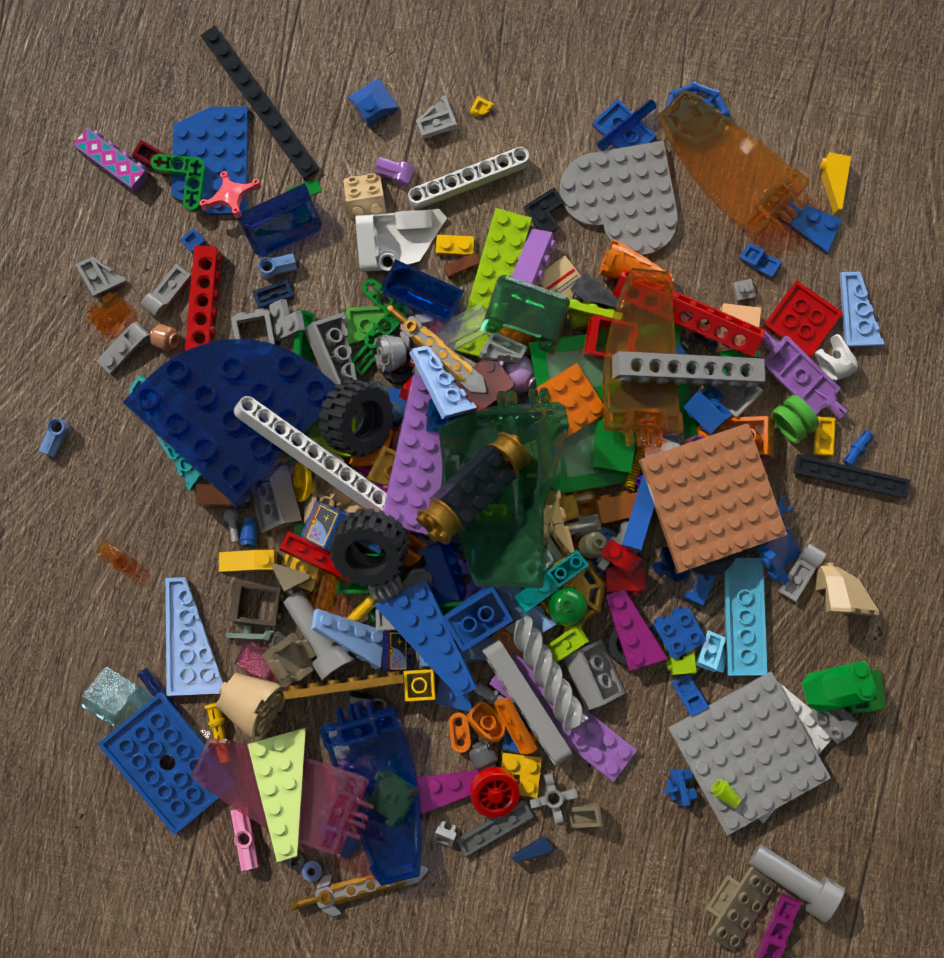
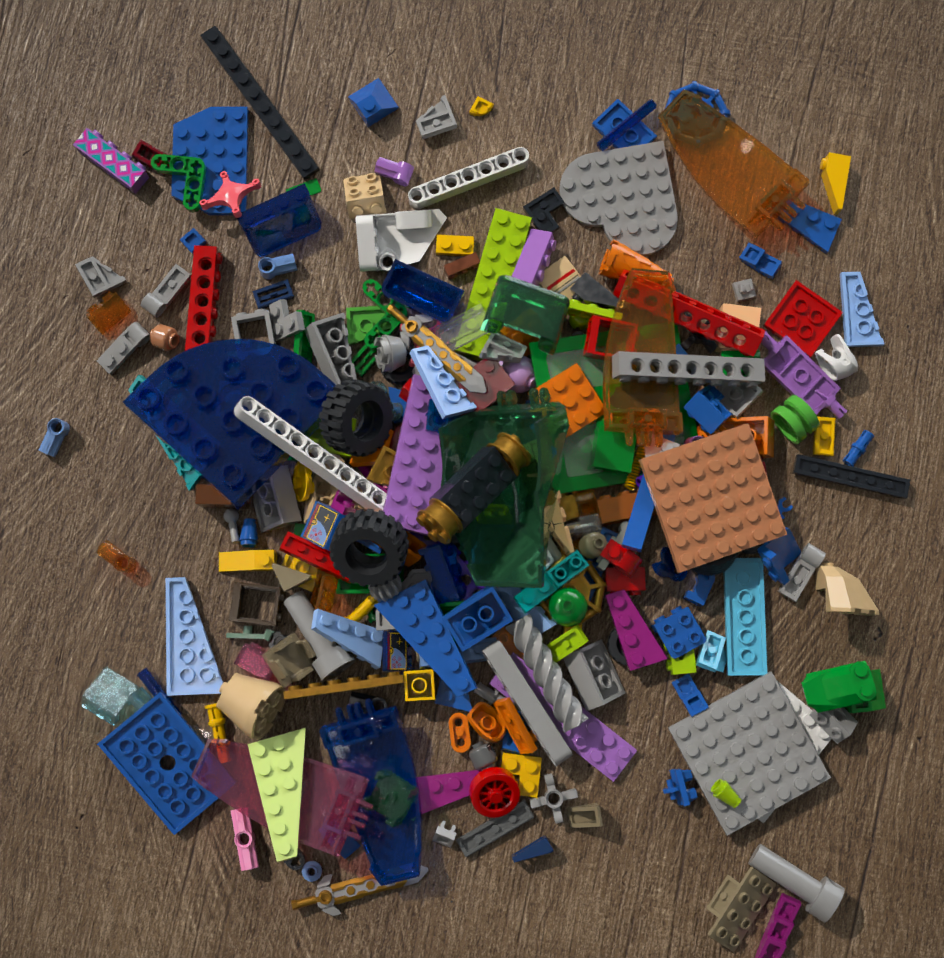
none -> magenta bracket [331,490,357,515]

